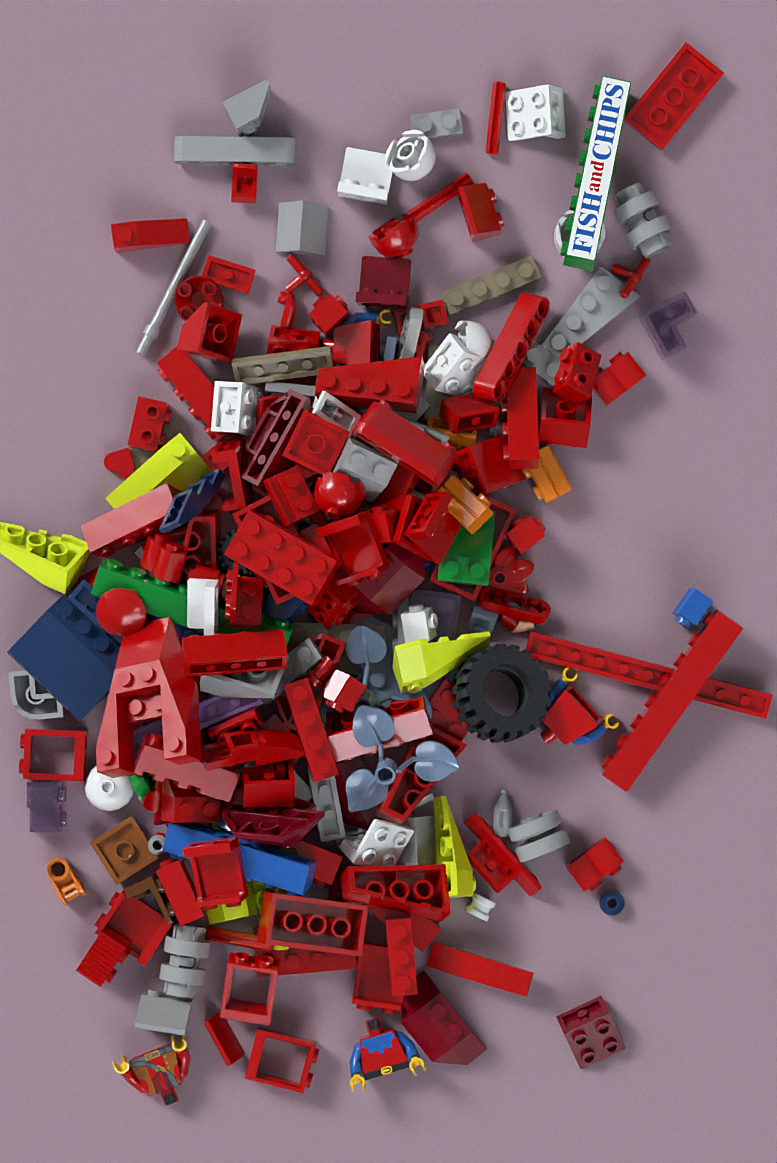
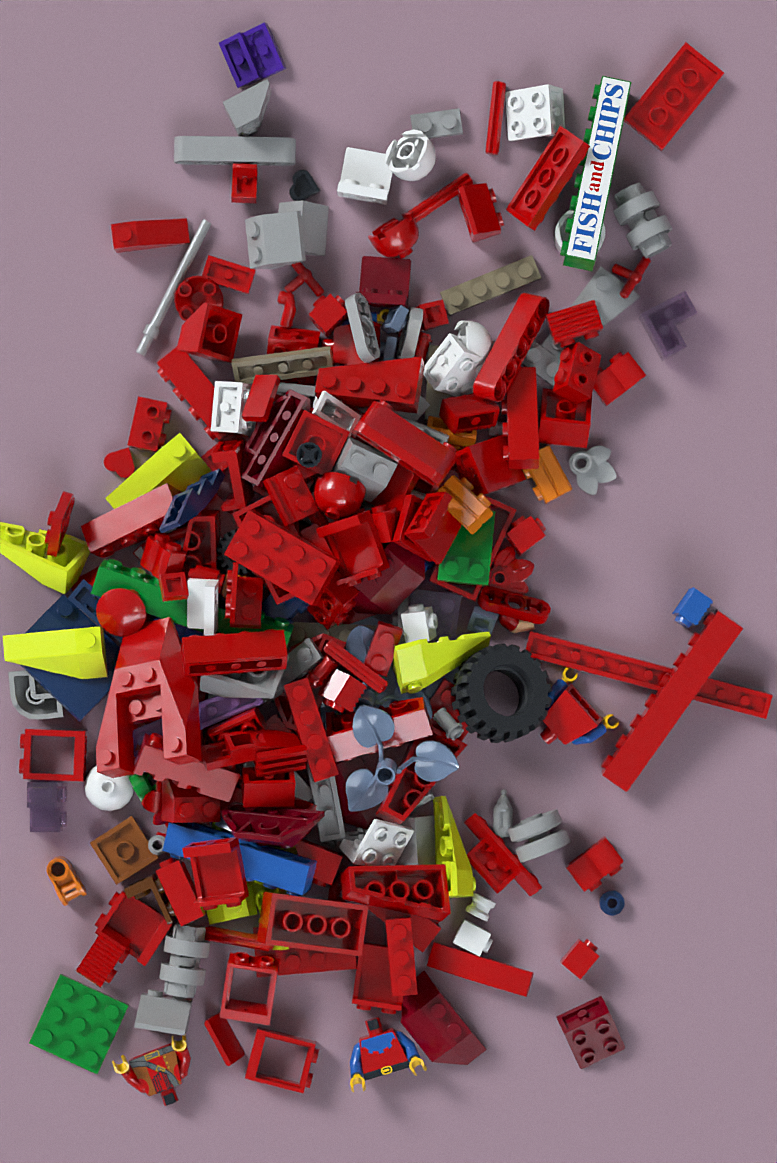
none -> neon yellow wedge [3,626,108,679]
none -> green plate [29,974,129,1074]
none -> red plate [44,491,75,557]
none -> red plate [158,572,189,602]
none -> dark purple slope [219,22,287,88]
none -> red tile [241,375,281,422]
none -> light grey slope [245,211,306,269]
none -> red tile [255,744,308,777]
none -> black tile [289,170,320,201]
none -> black wheel [296,442,322,468]
none -> red axle [323,640,388,694]
none -> light grey beam [345,293,380,363]
none -> red plate [364,621,403,677]
none -> sand blue plate [380,305,409,334]
none -> light grey pin [433,707,464,740]
none -> white brick [453,919,493,956]
none -> red plate [505,126,590,231]
none -> red brick [546,300,603,348]
none -> red brick [560,939,600,980]
none -> light grey plate [569,445,617,495]

